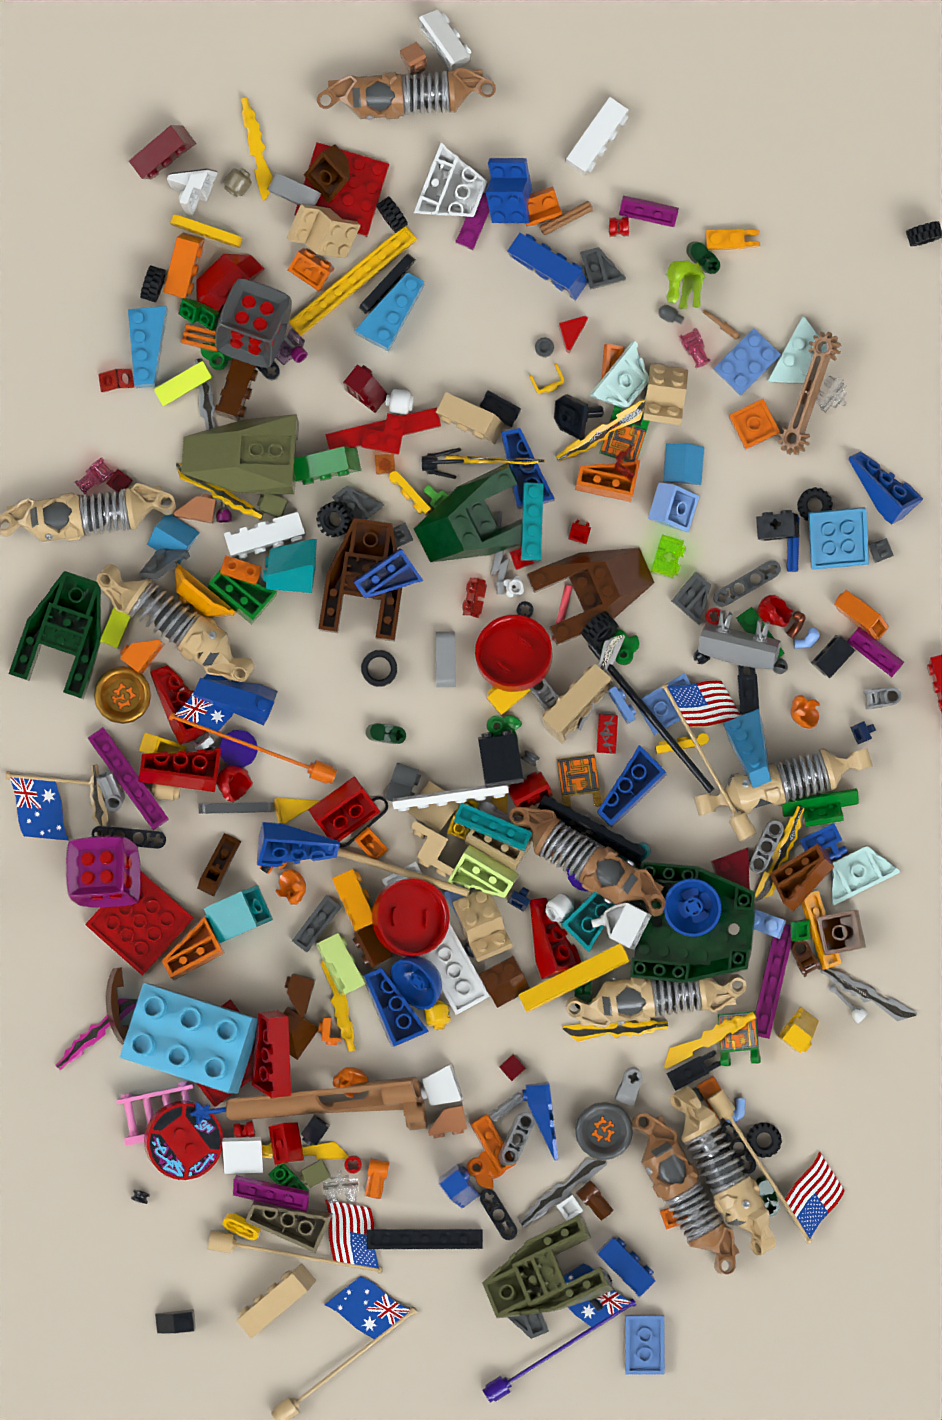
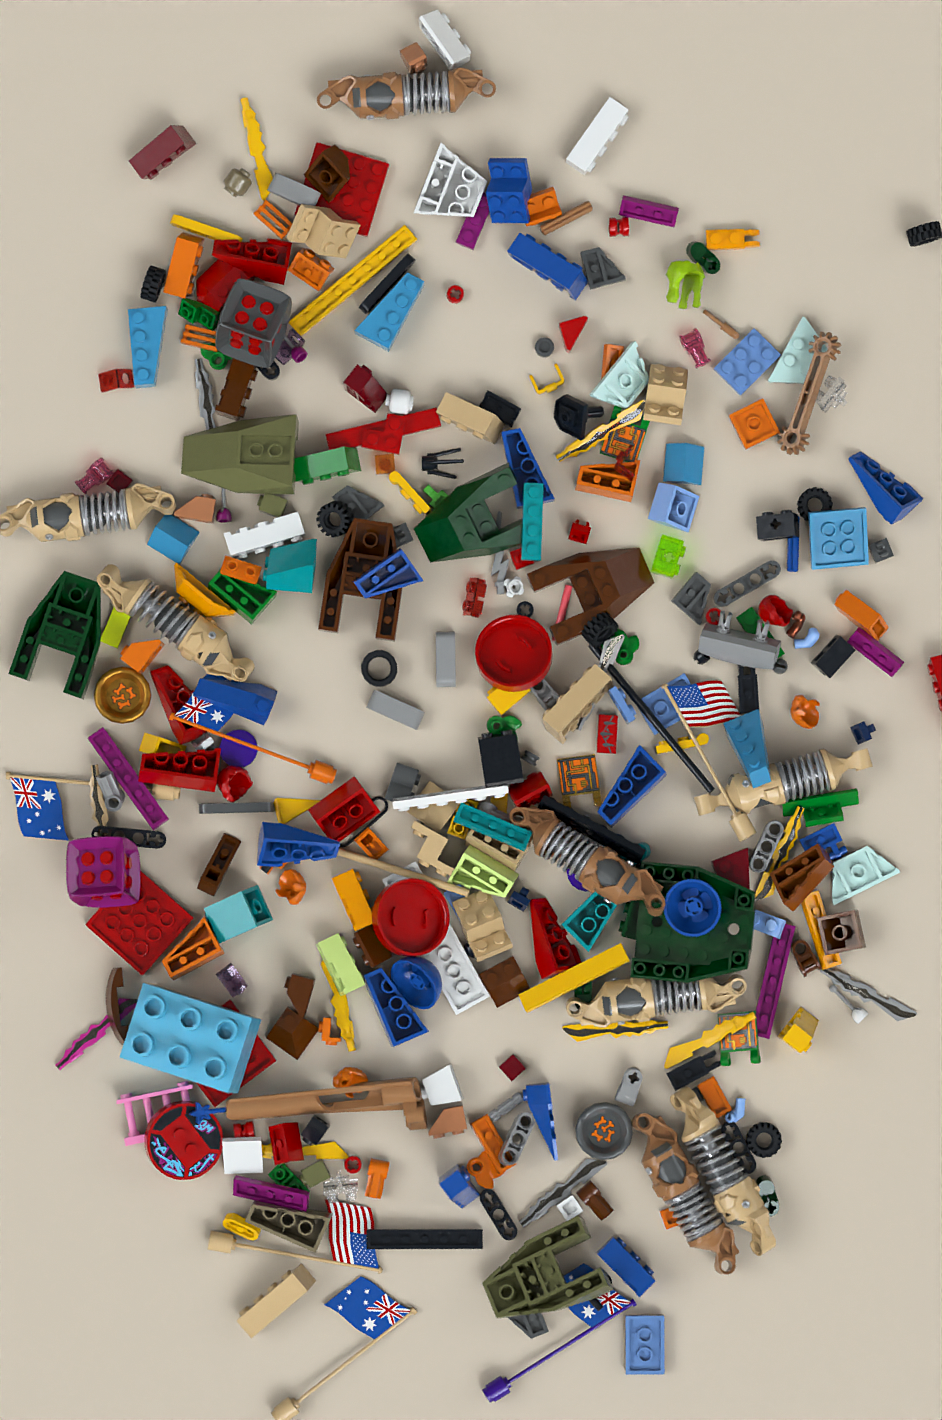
black bush [131,1189,150,1204] -> none
dark grey wing [140,549,190,579] -> none
neon yellow tile [154,361,213,406] -> none
black slope [155,1309,196,1333] -> none
white piece [167,169,218,216] -> none
yellow sword [176,463,264,520] -> none
red wedge [252,1010,291,1098] -> none
dark grey plate [292,895,342,952] -> none
dark green piece [366,723,406,744] -> none
black tyre [376,196,408,233] -> none
yellow head [424,1000,451,1030] -> none
yellow sword [446,455,545,465] -> none
white head [546,894,574,922] -> none
white piece [591,903,652,949] -> none
dark grey cylinder [658,305,684,324] -> none
flag [707,1089,845,1244] -> none
green plate [791,919,810,942] -> none
light grey piece [863,687,901,709] -> none
none -> red wedge [212,239,292,285]
none -> clear purple bracket [216,963,248,997]
none -> orange tile [253,200,292,240]
none -> light grey beam [366,690,425,730]
none -> red bush [446,285,464,304]

